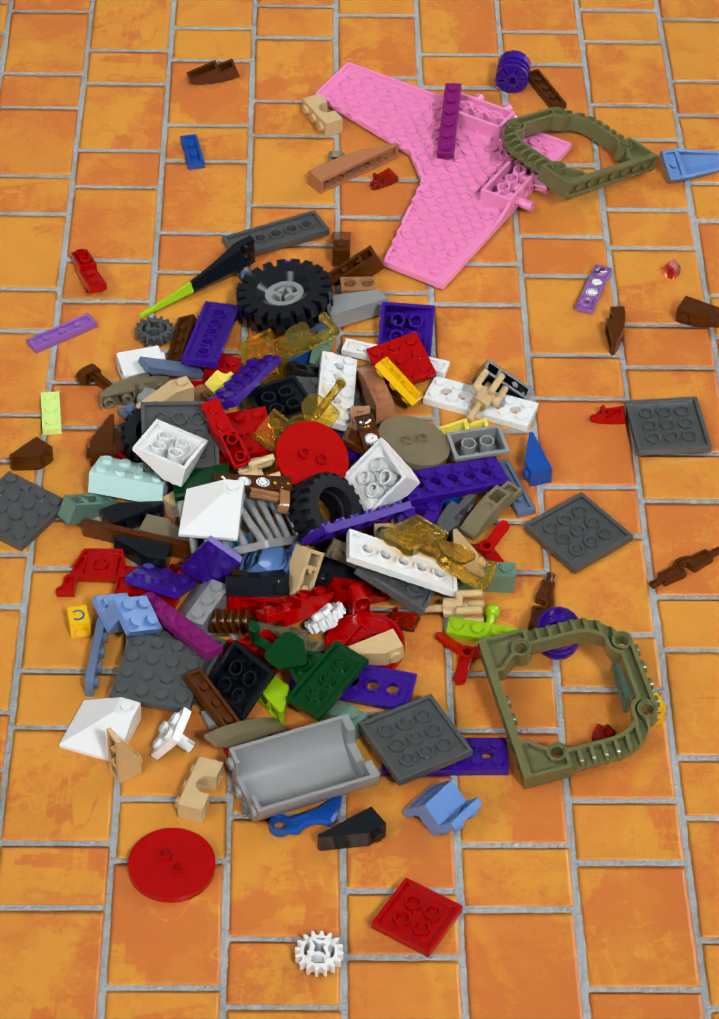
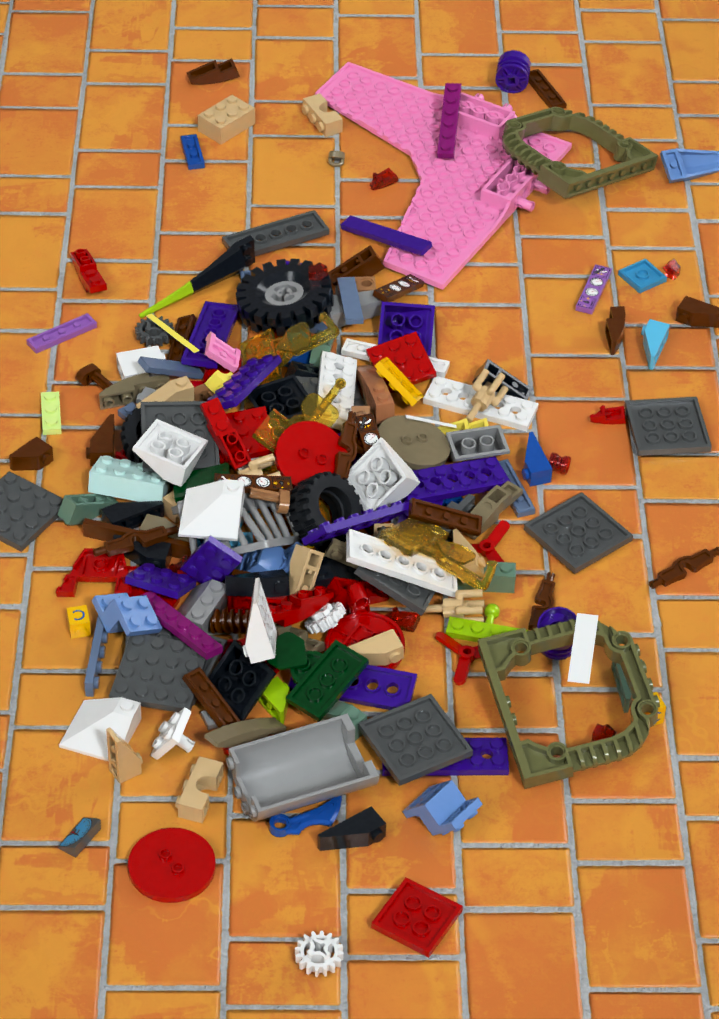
nougat slope [308,143,398,194] -> none
reddish brown slope [332,232,351,267] -> none
none -> dark grey slope [58,817,101,858]
none -> reddish brown piece [93,525,179,557]
none -> light yellow sticker [146,313,200,353]
none -> tan brick [198,95,255,144]
none -> bright pink plate [204,332,241,373]
none -> white slope [243,578,277,664]
none -> clear red piece [308,262,328,281]
none -> reddish brown piece [334,411,358,479]
none -> sand blue tile [337,277,364,325]
none -> dark purple tile [340,215,432,256]
none -> reddish brown tile [373,274,424,302]
none -> white sticker [405,415,457,428]
none -> reddish brown tile [408,498,482,536]
none -> clear red wheel [549,452,571,475]
none -> white sticker [567,613,599,684]
none -> dark azure tile [618,259,667,294]
none -> medium azure slope [641,319,670,370]

